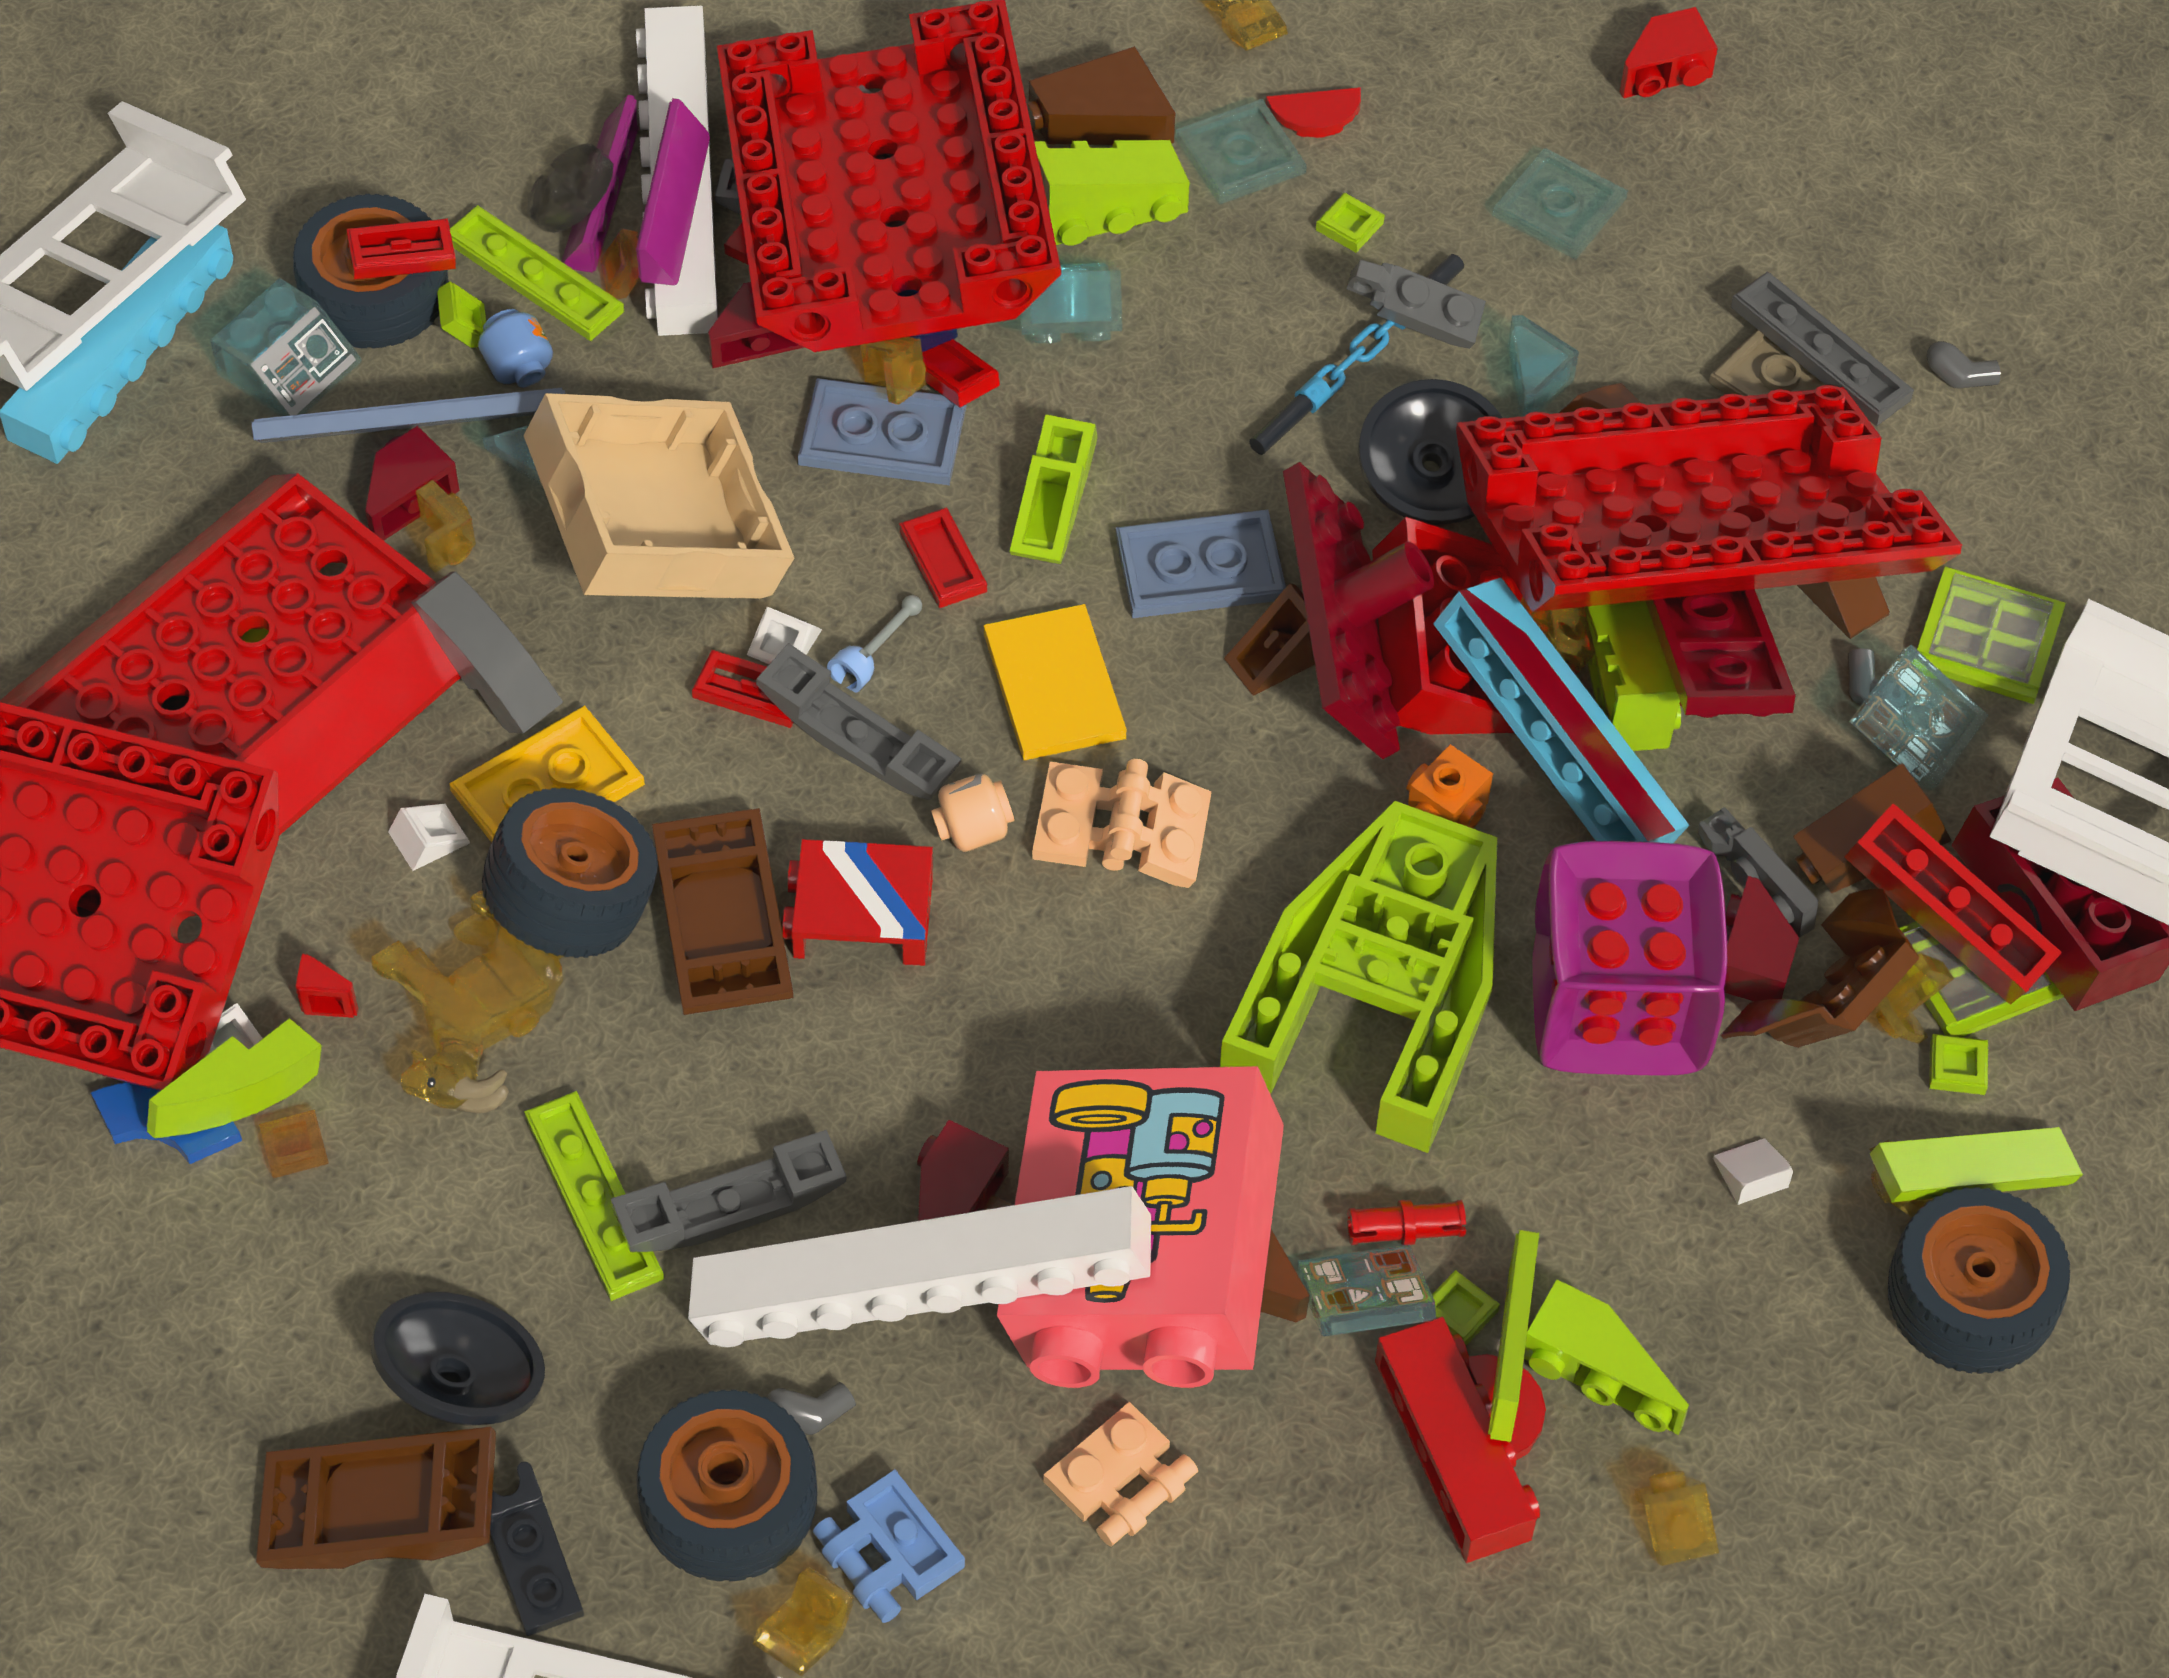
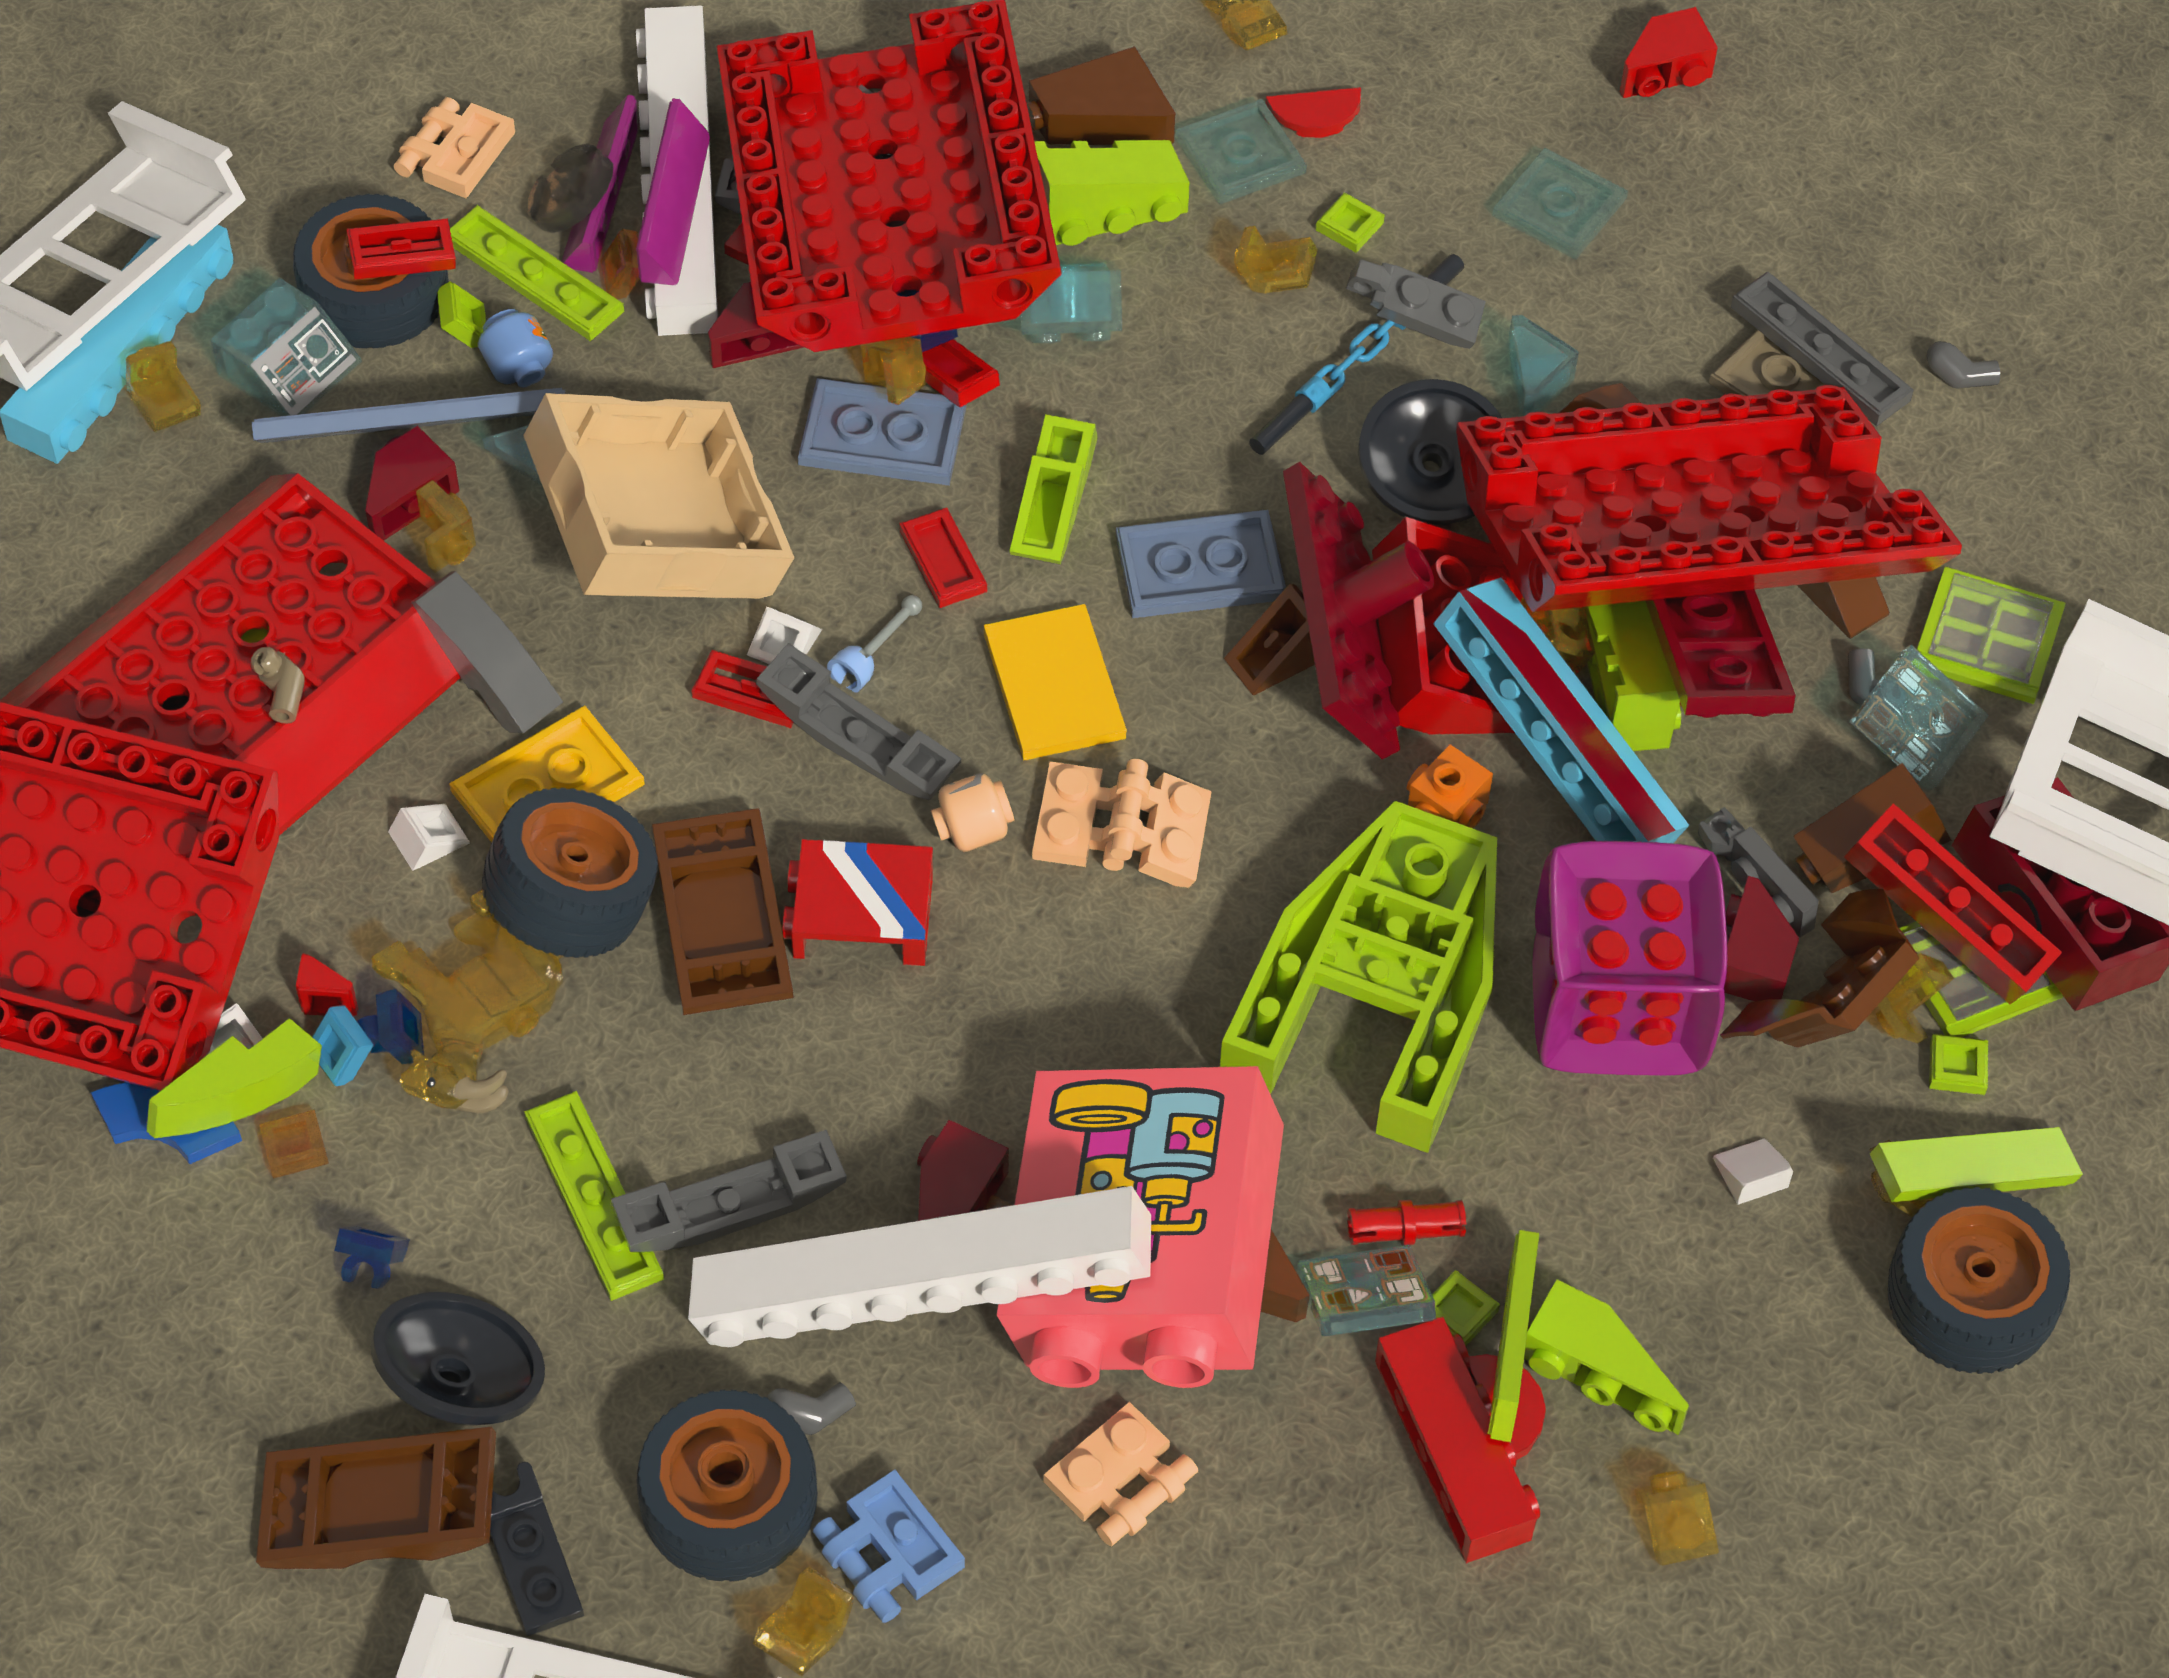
none -> clear yellow bracket [126,341,201,432]
none -> dark tan arm [251,647,305,724]
none -> dark azure tile [312,1005,374,1086]
none -> clear blue tile [334,1226,410,1289]
none -> clear blue tile [357,989,425,1064]
none -> light nougat plate [394,97,515,199]
none -> clear yellow bracket [1234,226,1318,294]

